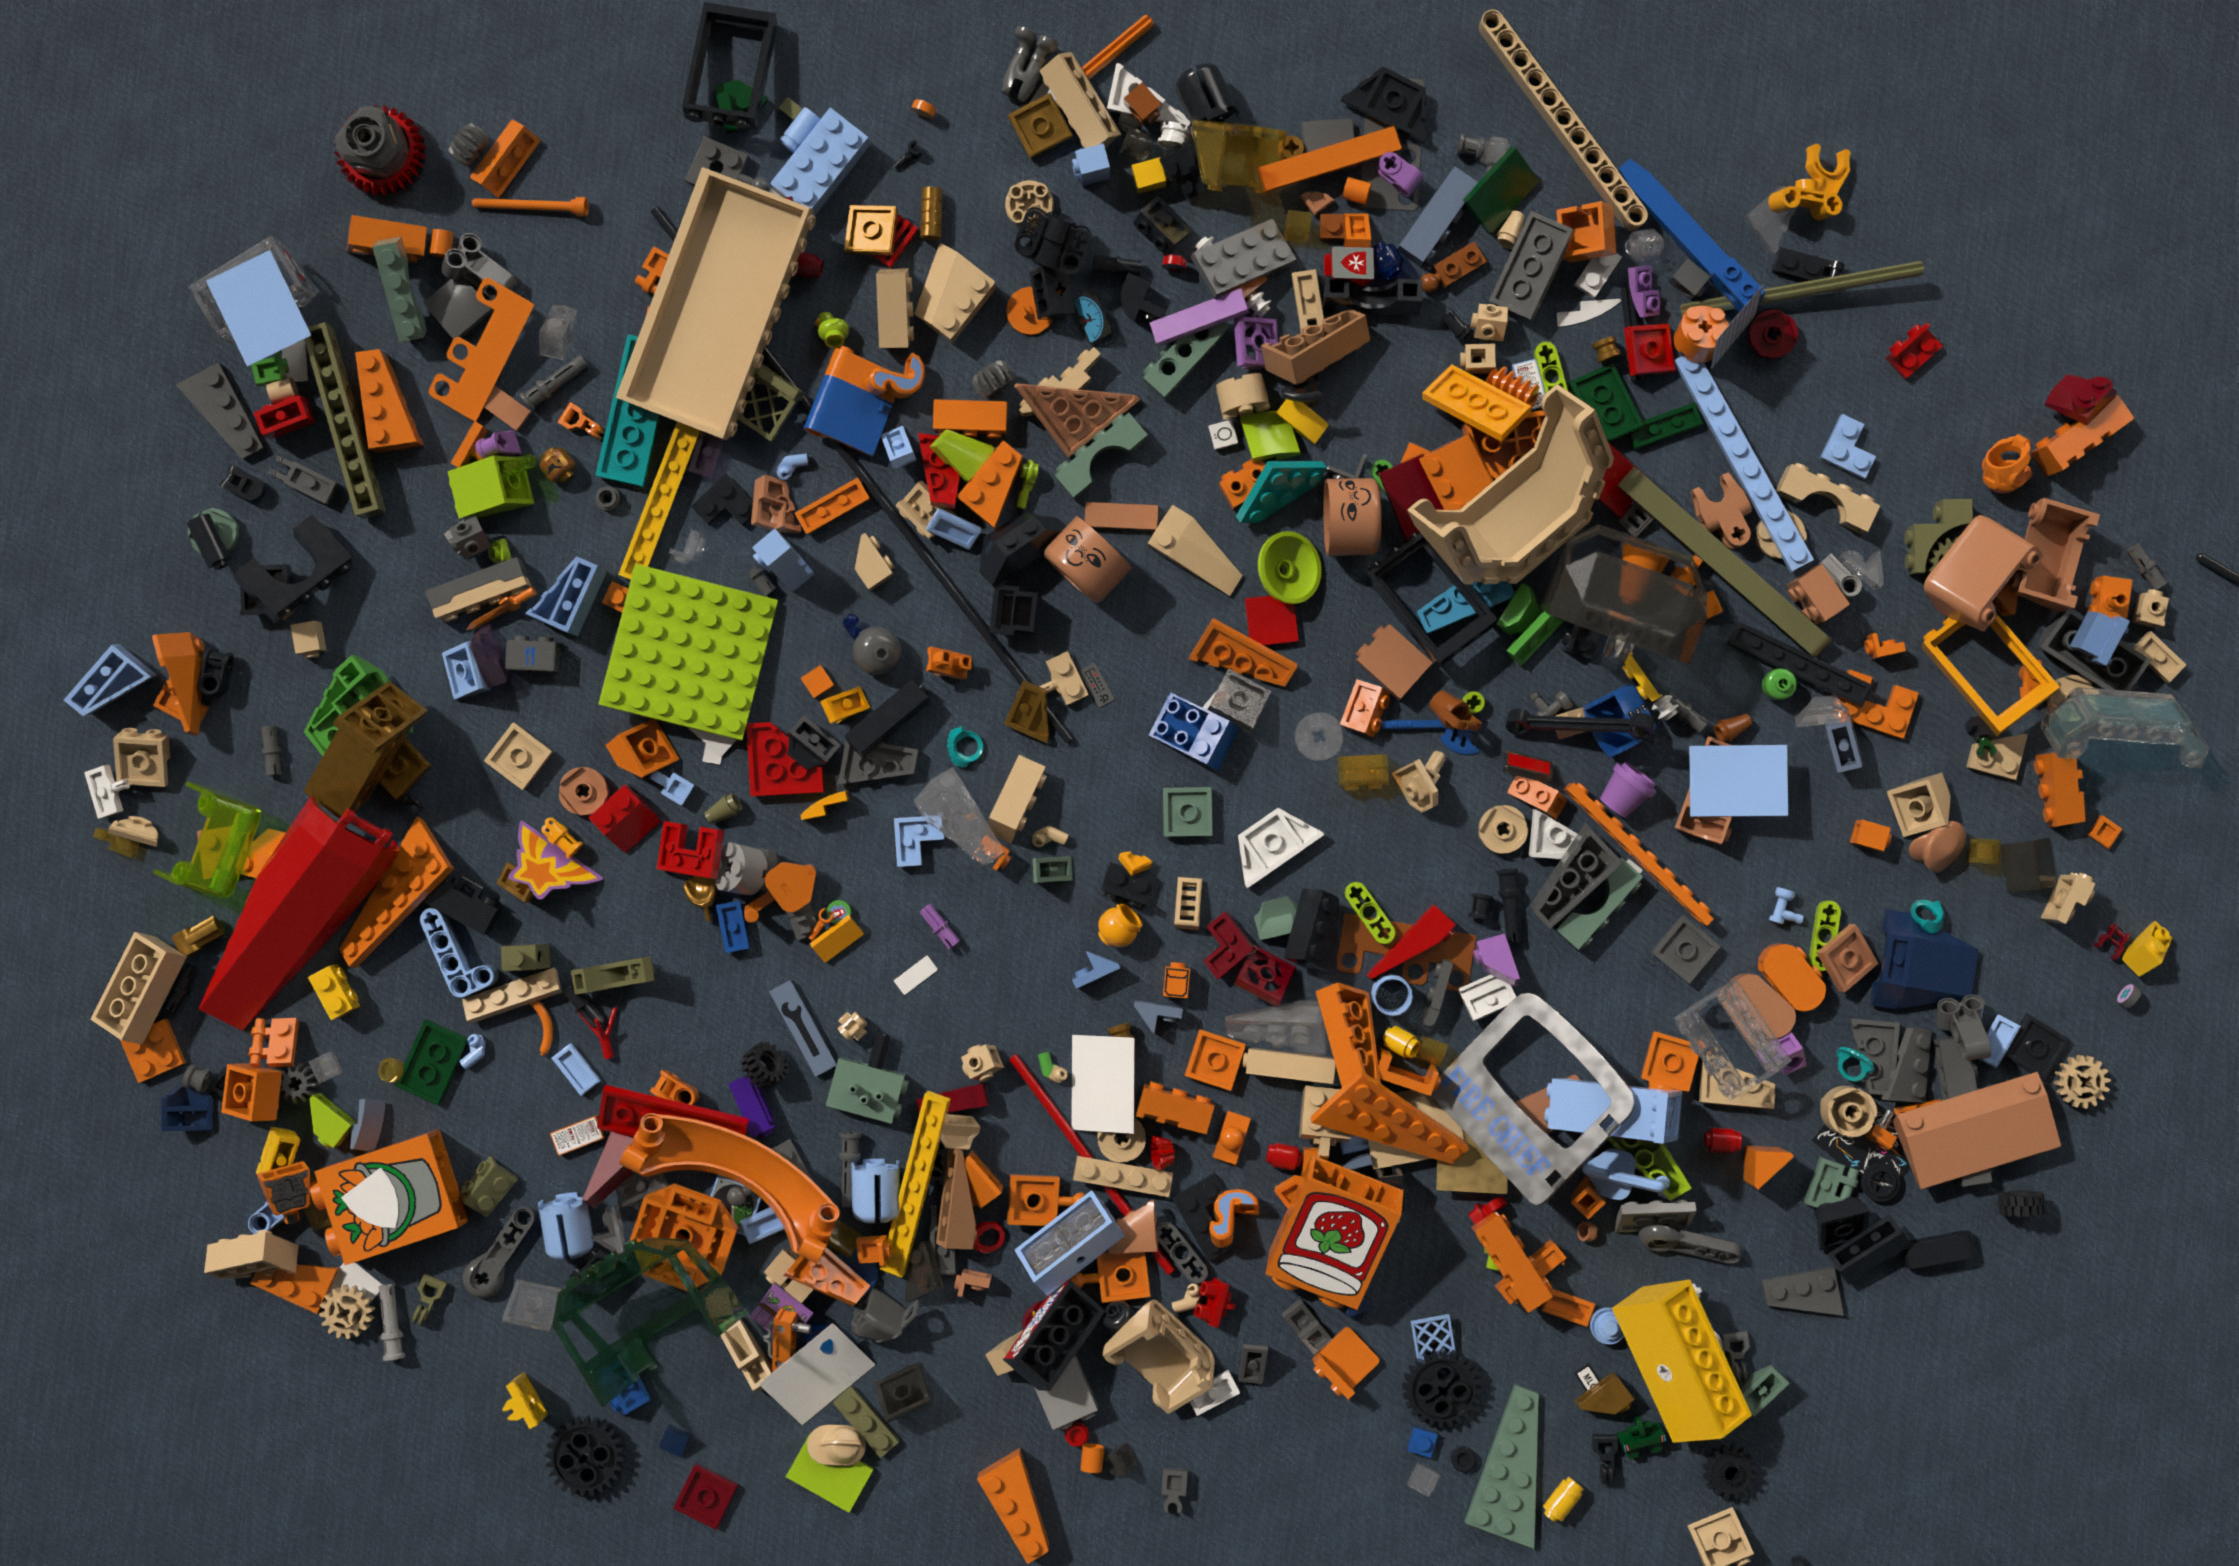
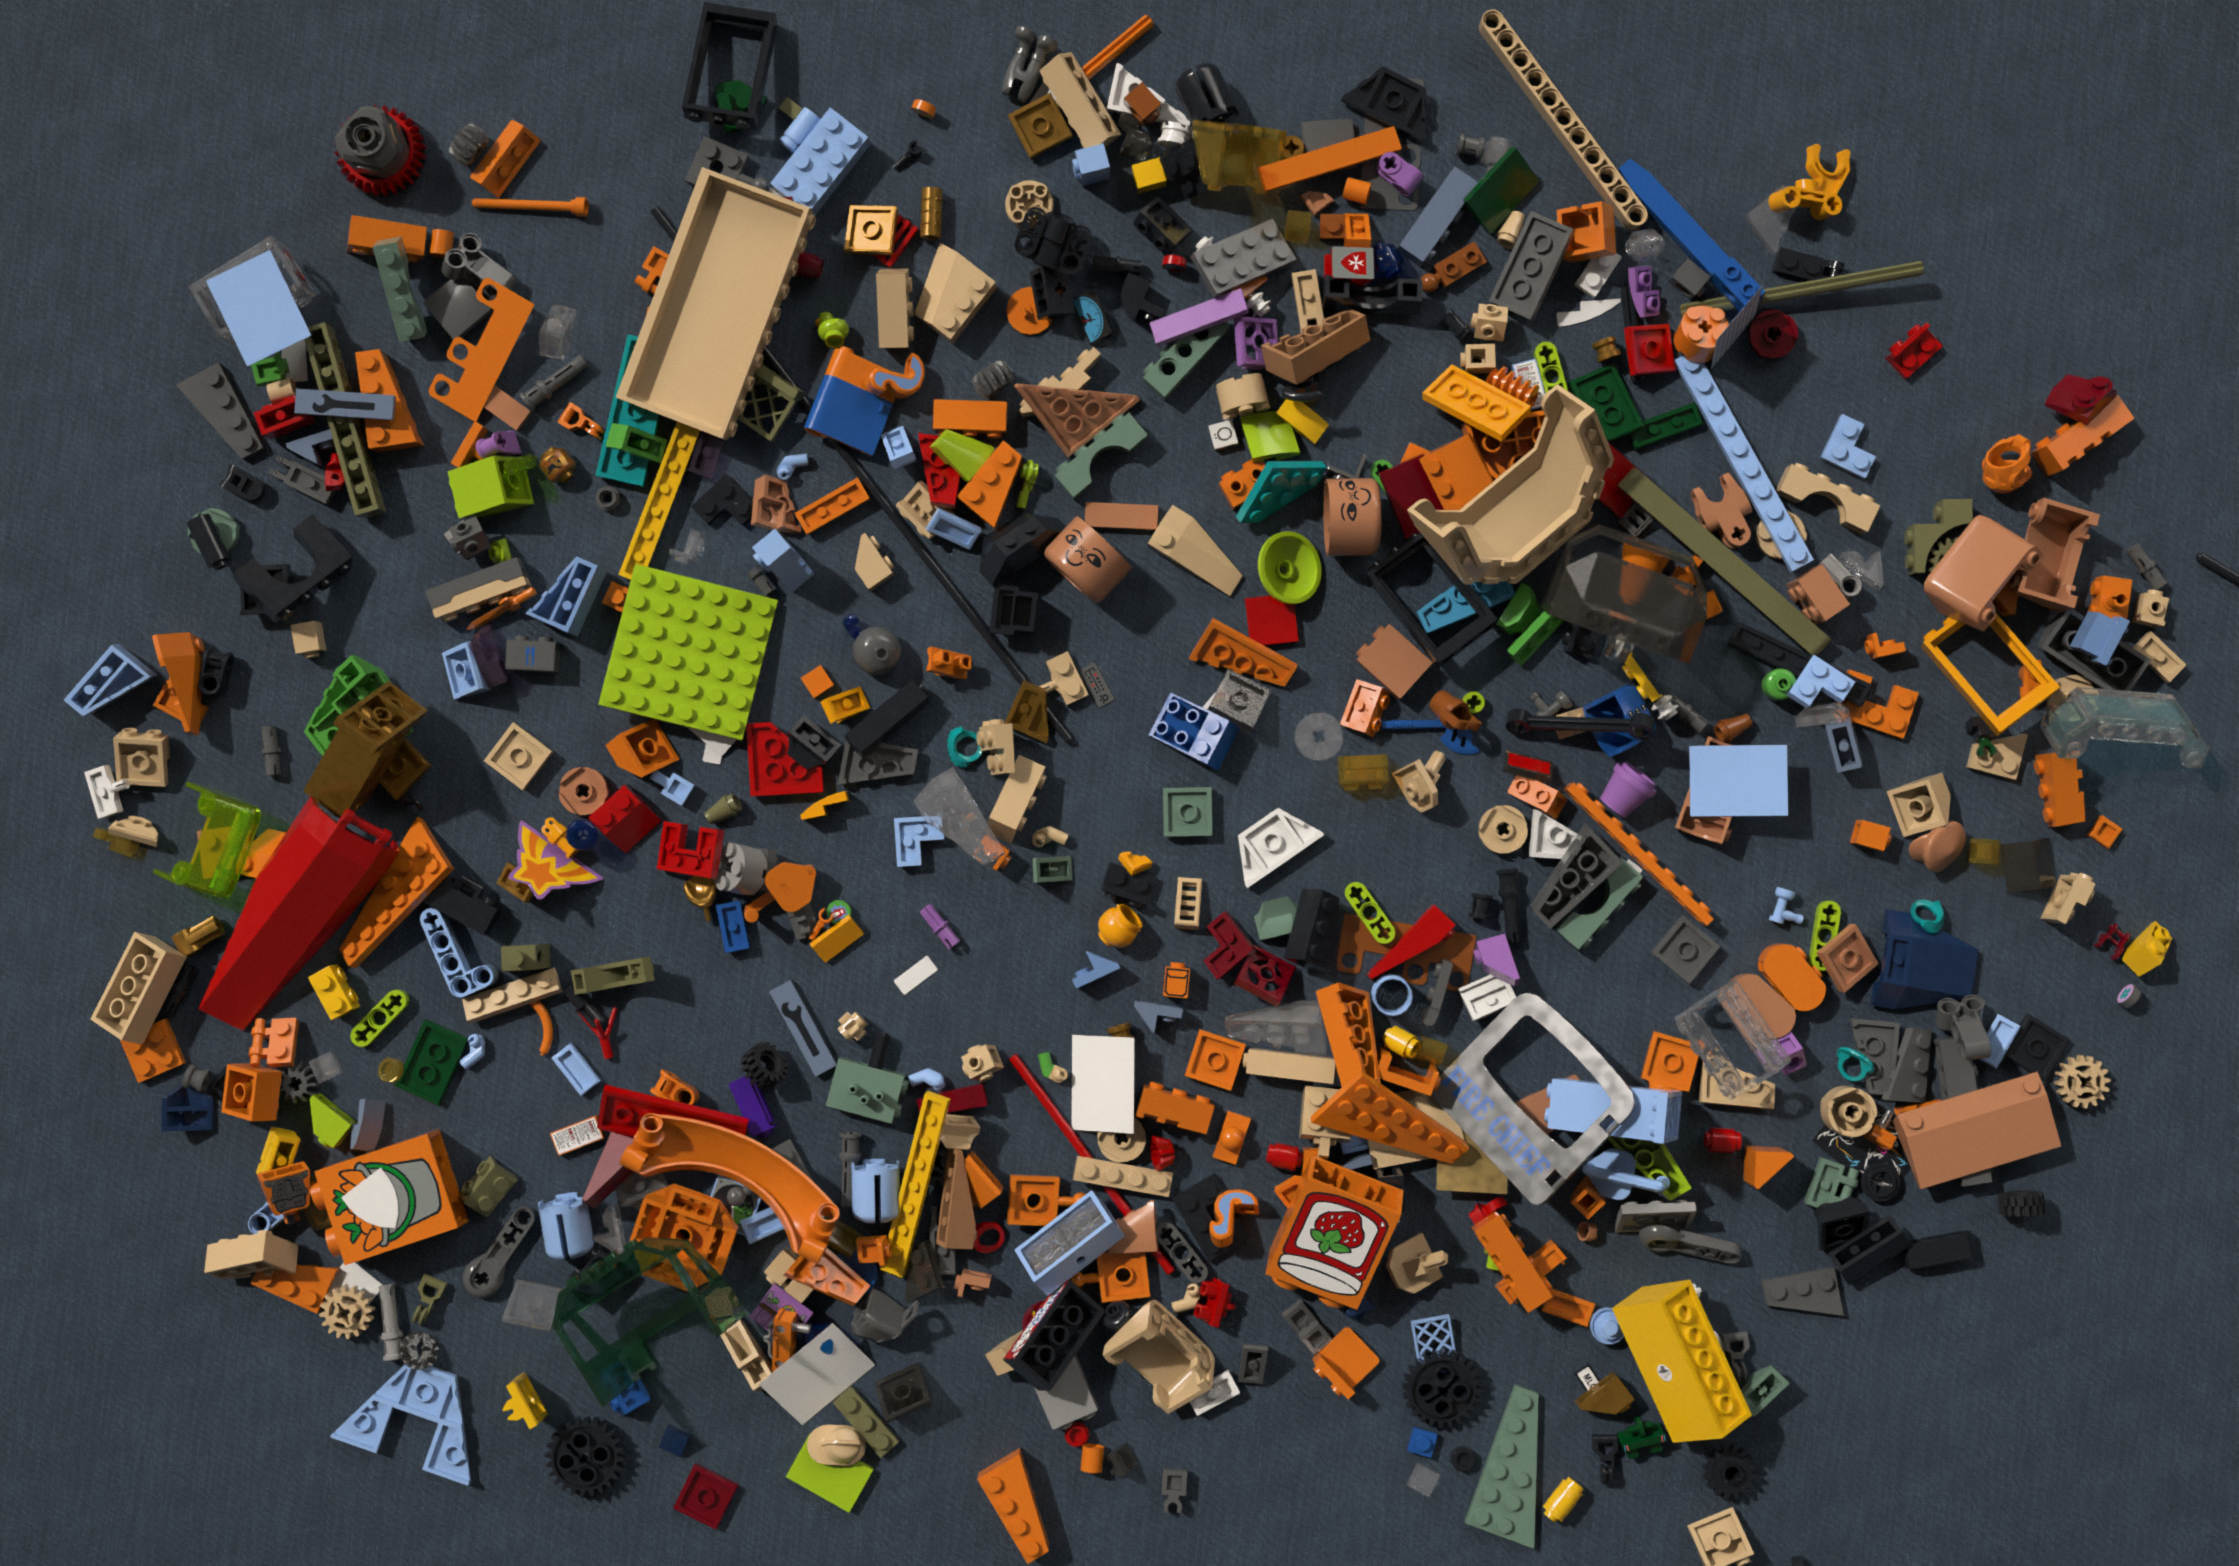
none -> sand blue slope [286,429,335,467]
none -> sand blue tile [294,389,396,421]
none -> red piece [325,453,345,491]
none -> light blue wing [330,1359,471,1486]
none -> lime beam [350,989,410,1047]
none -> clear smoke gear [399,1331,439,1370]
none -> clear blue head [566,819,599,850]
none -> bright green slope [606,423,667,463]
none -> light blue arm [908,1068,945,1091]
none -> tan plate [977,719,1015,775]
none -> tan piece [1386,1233,1449,1294]
none -> light blue plate [1787,655,1855,708]

